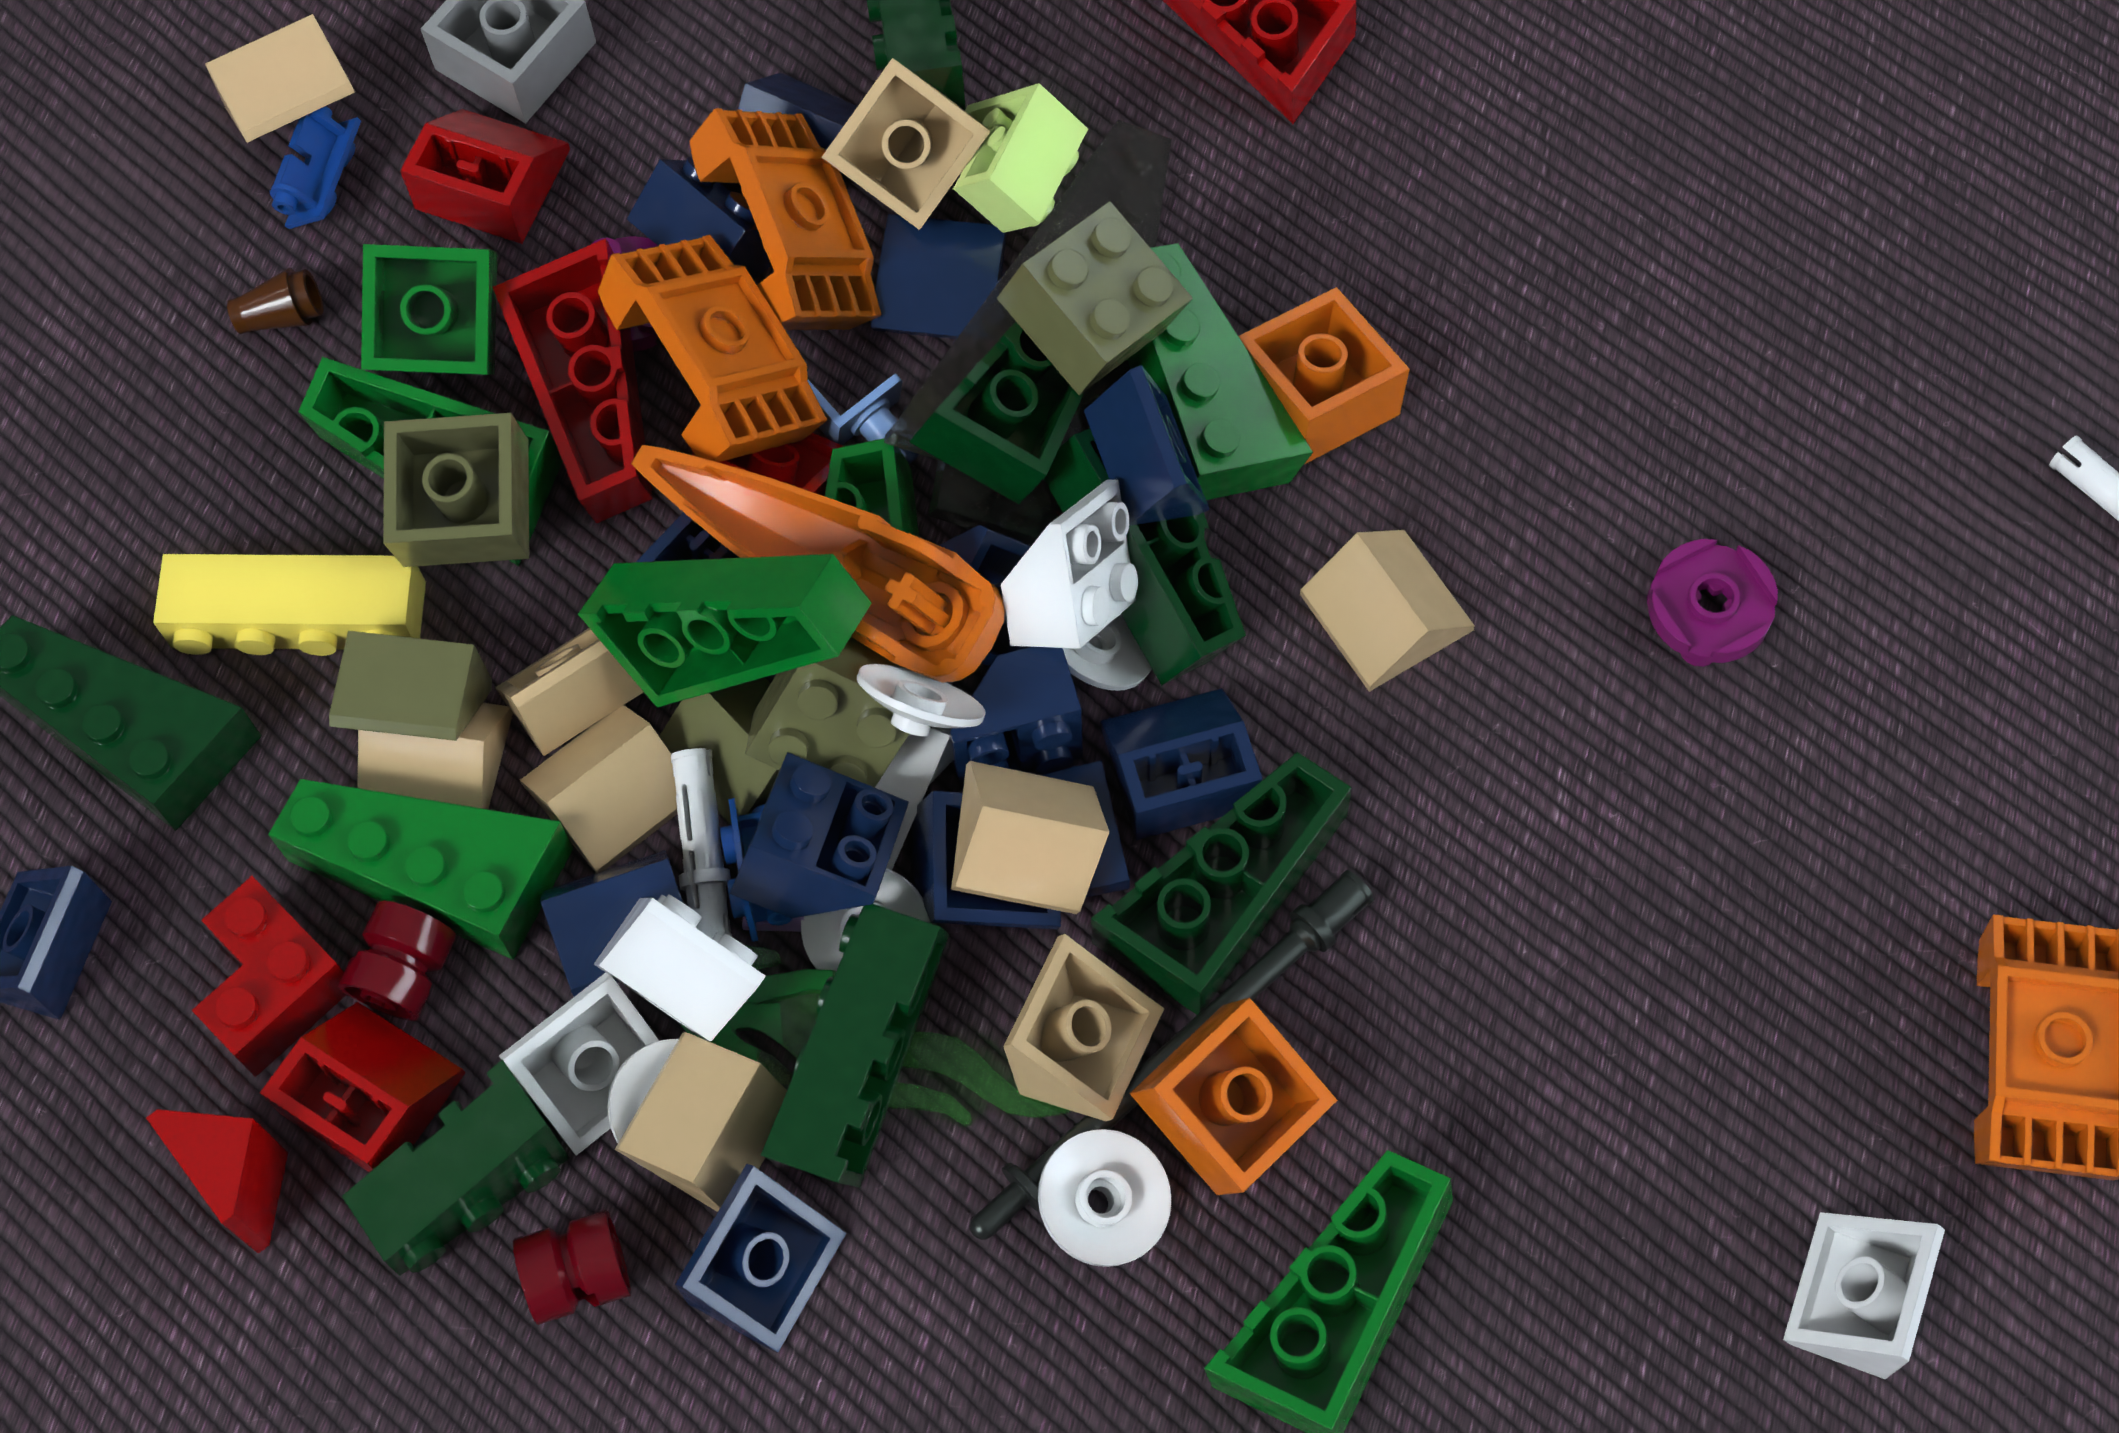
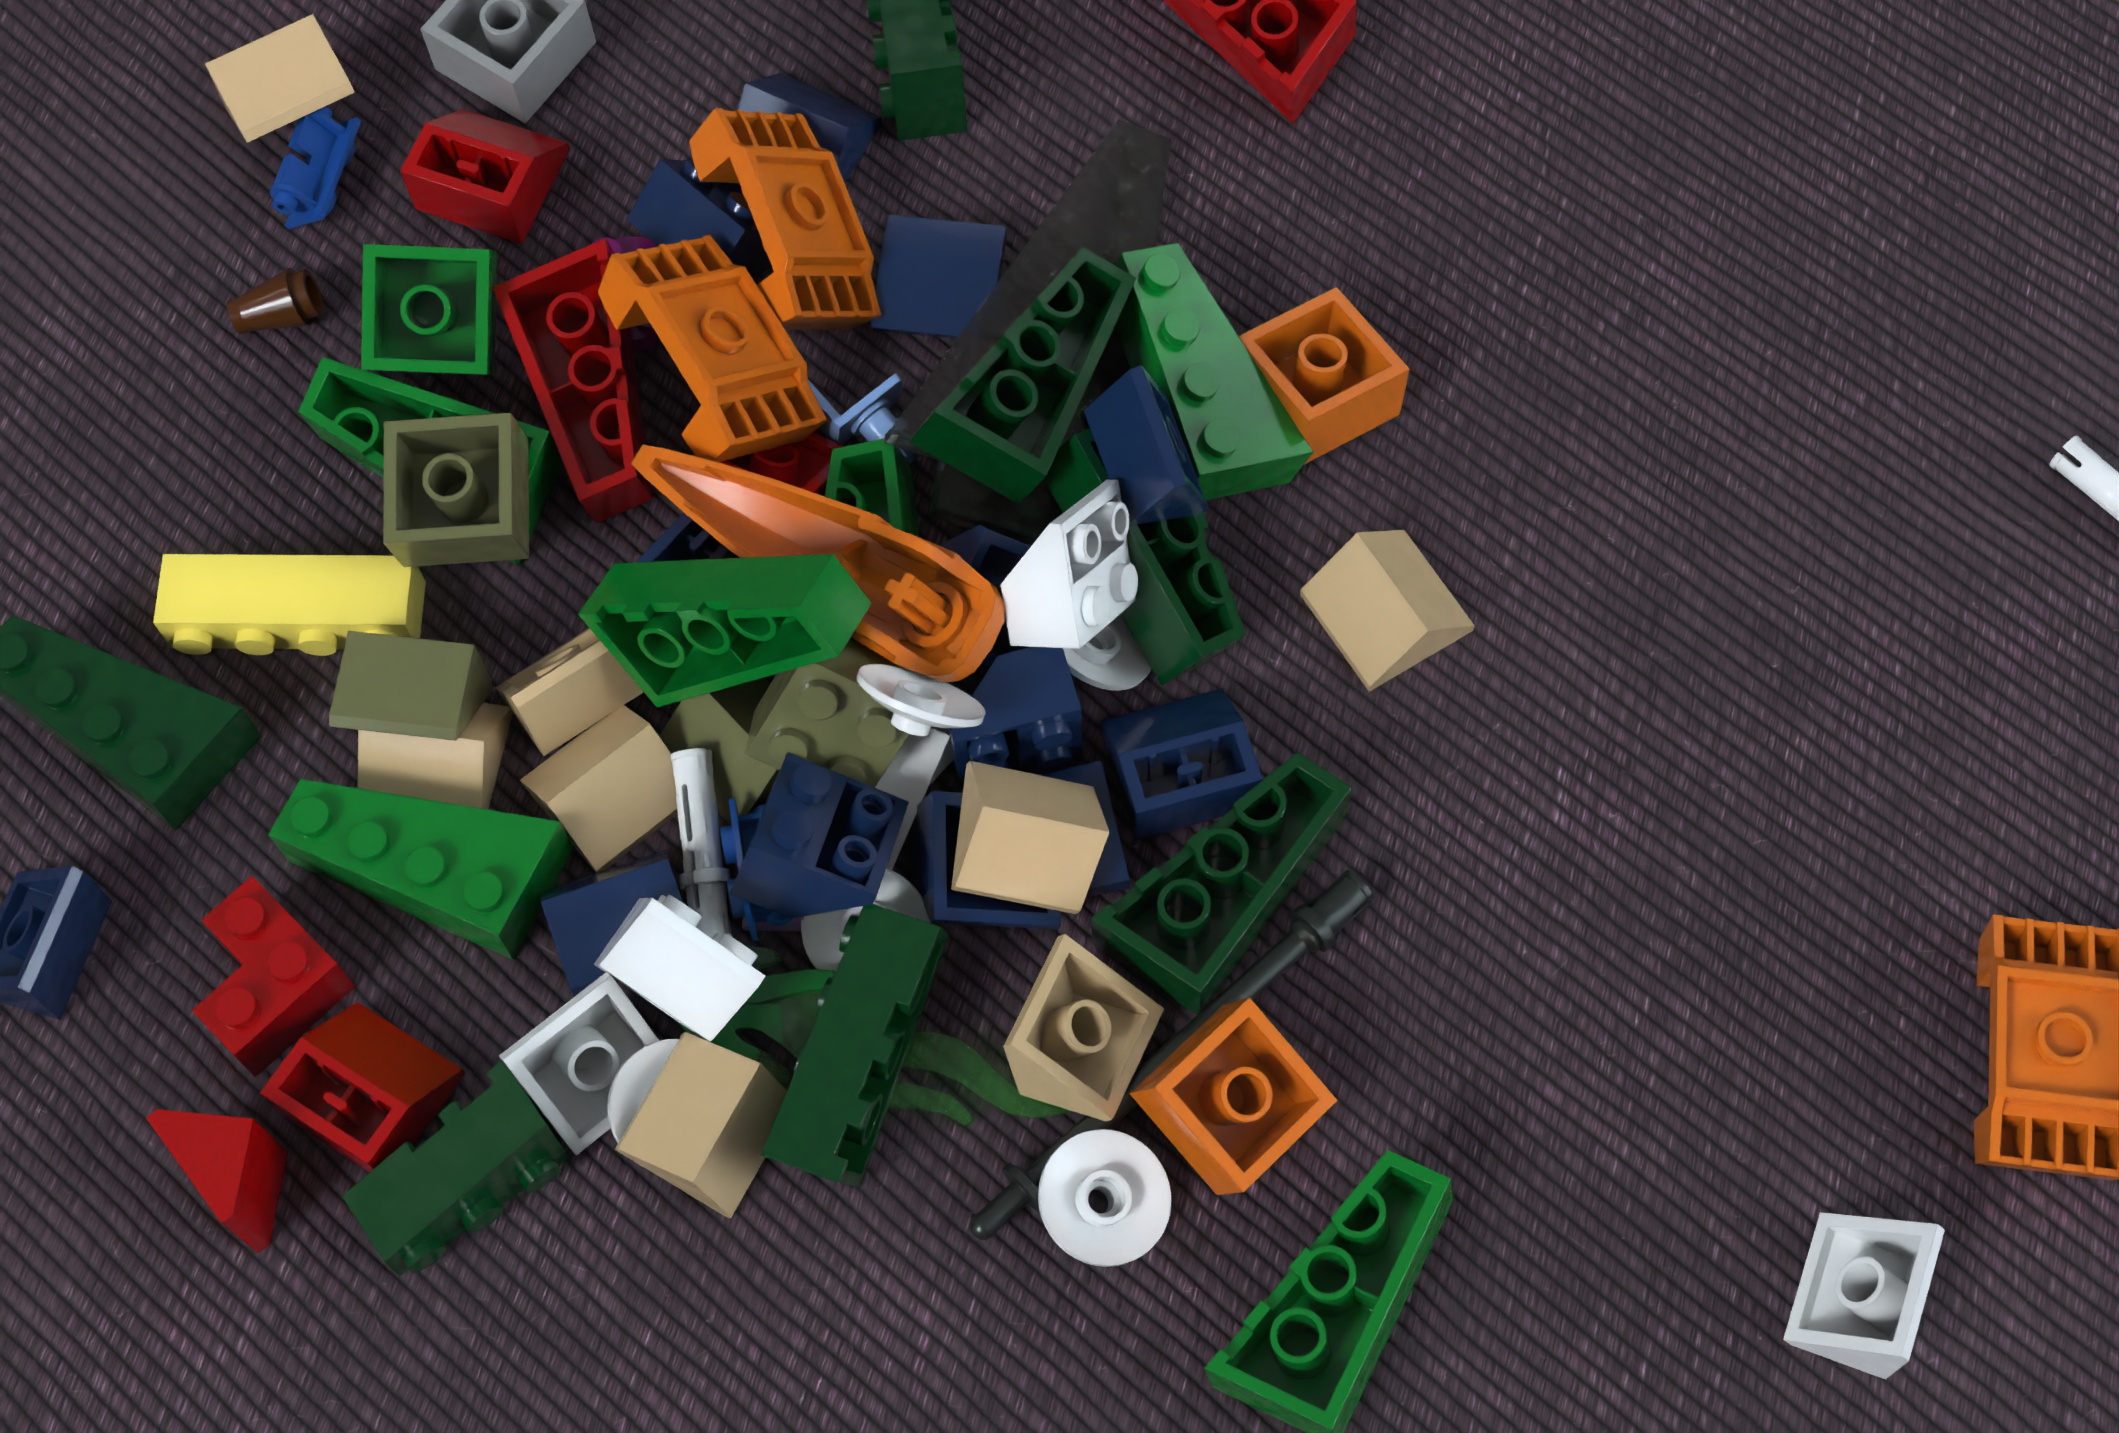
dark red wheel [338,900,456,1021] -> none
dark red wheel [513,1210,632,1325] -> none
dark blue slope [675,1163,846,1353] -> none
tan slope [821,58,991,230] -> none
yellowish green brick [953,83,1088,233] -> none
olive brick [997,201,1193,395] -> none
magenta plate [1647,539,1778,667] -> none

